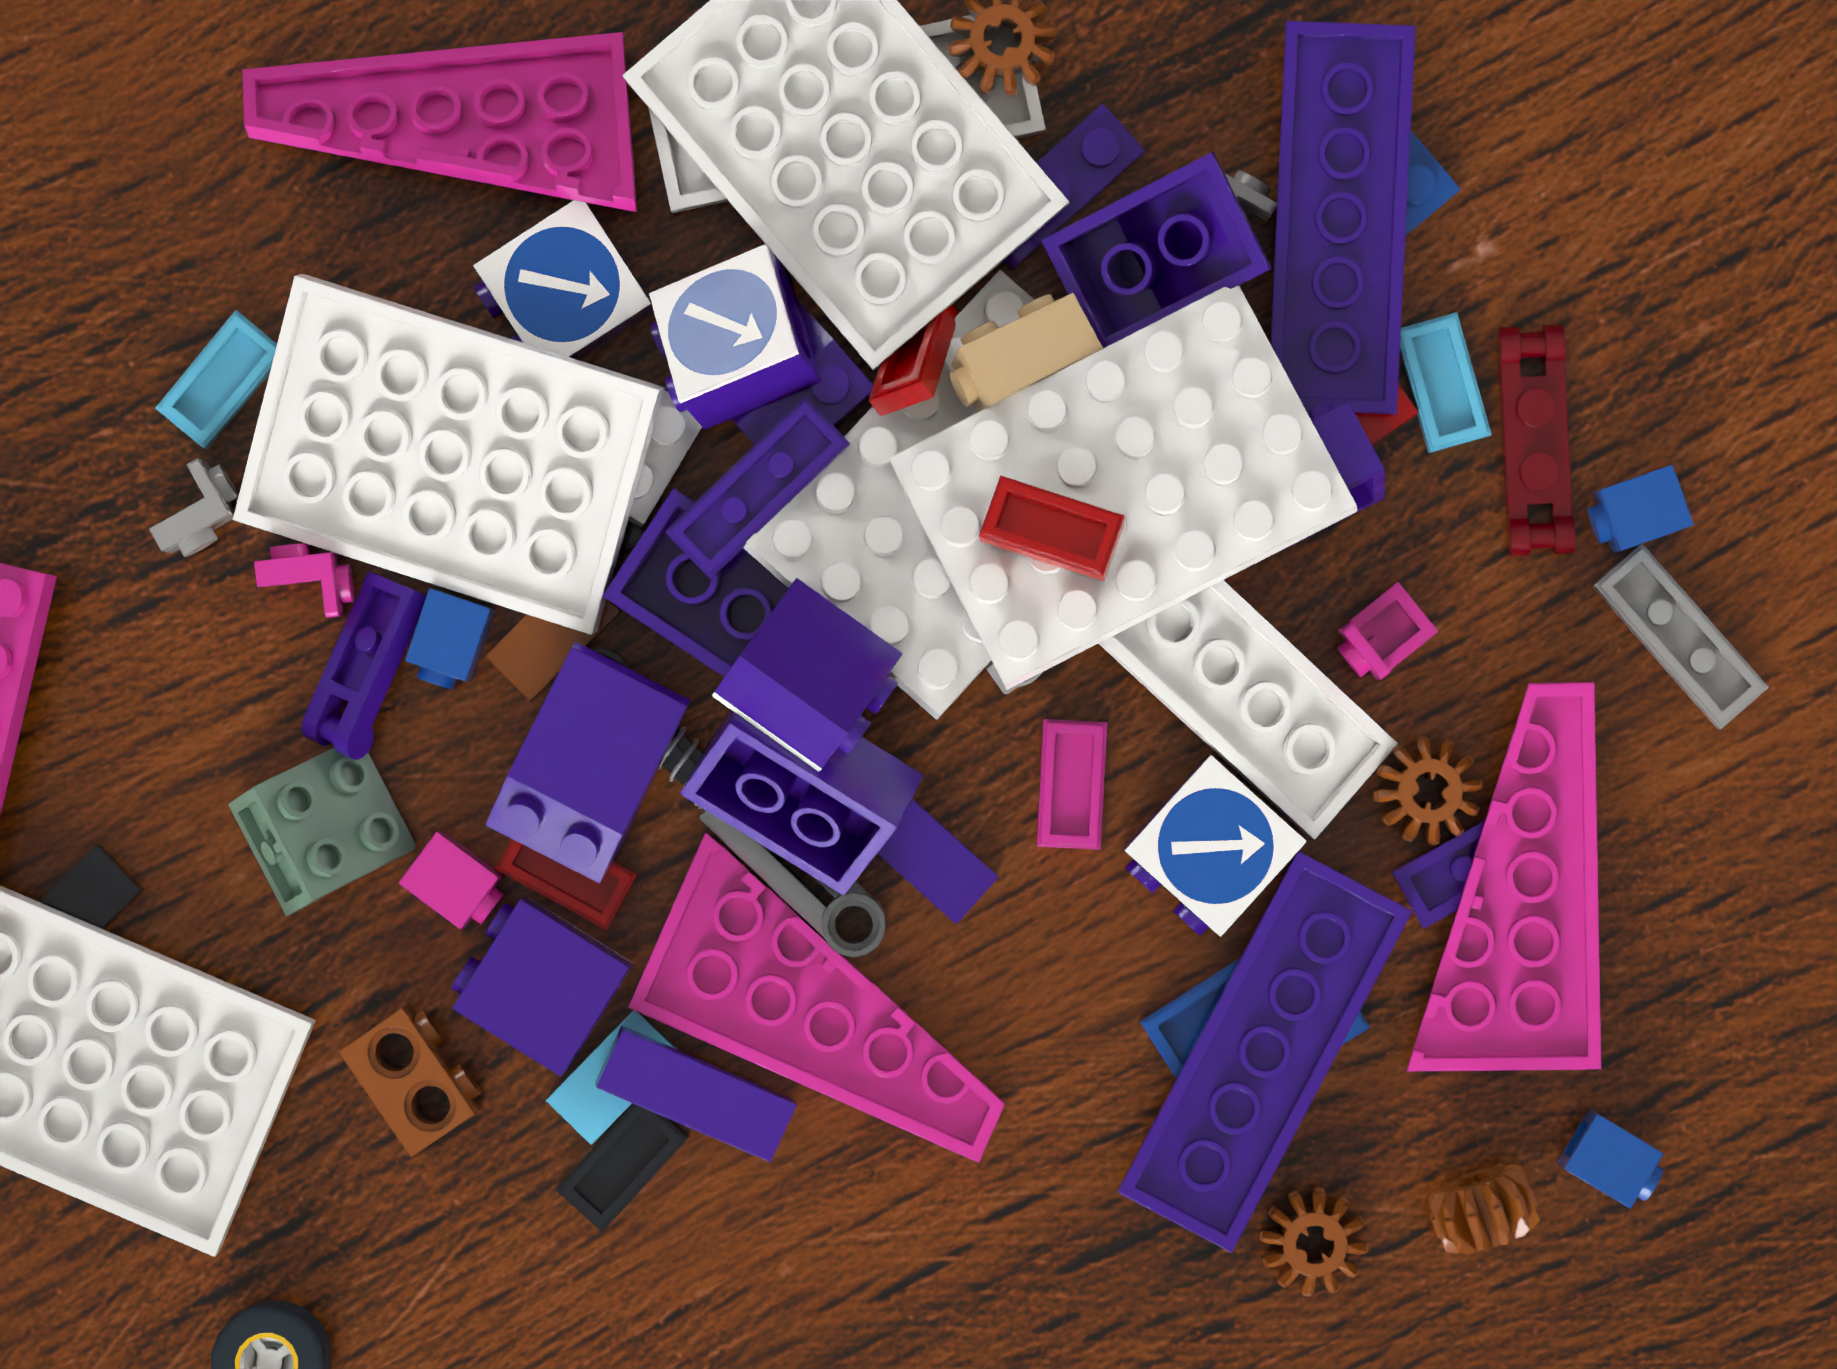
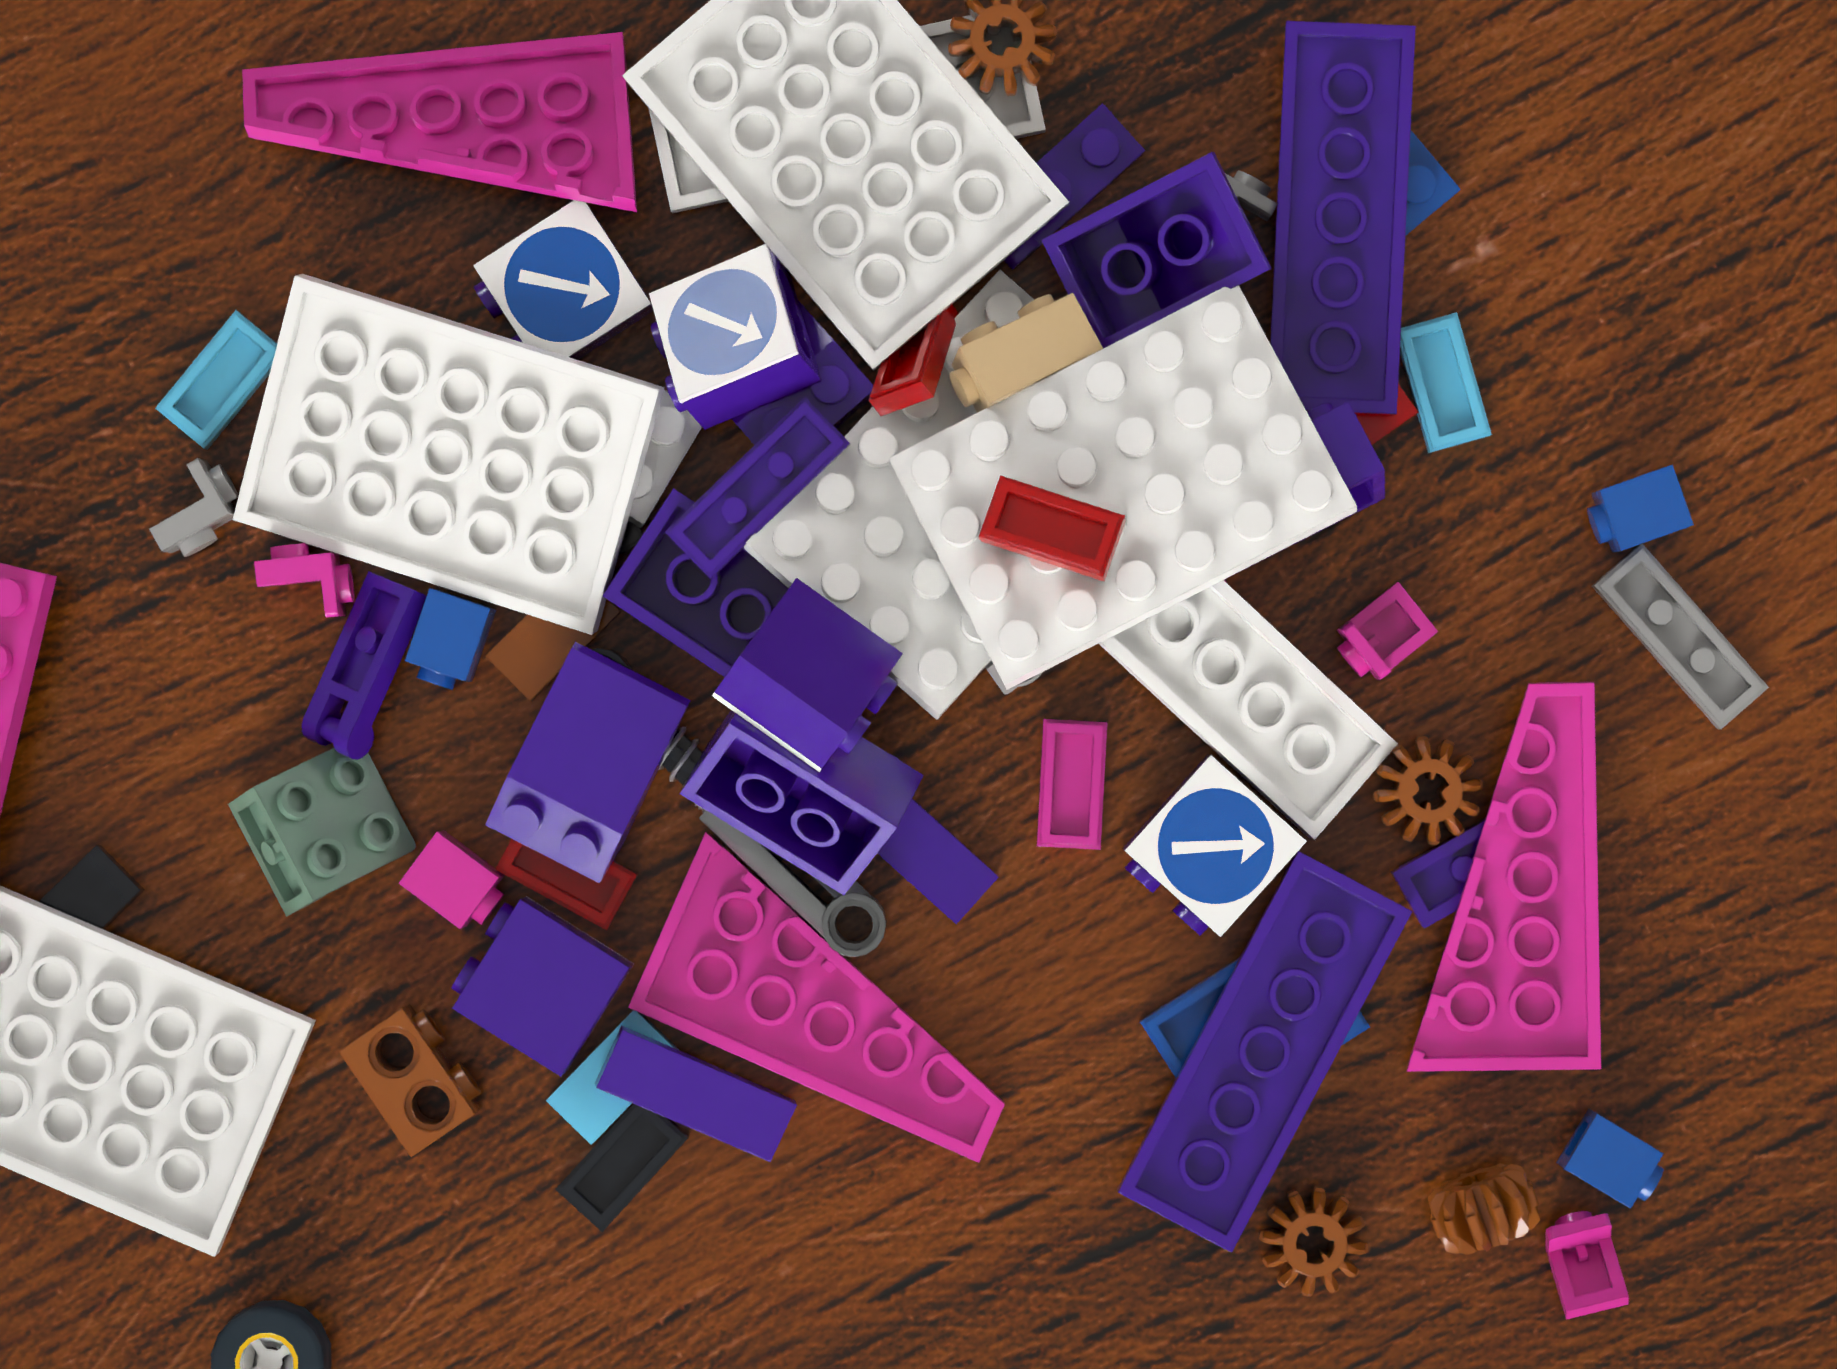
dark red plate [1497,324,1576,557] -> none
none -> dark pink bracket [1545,1211,1629,1320]

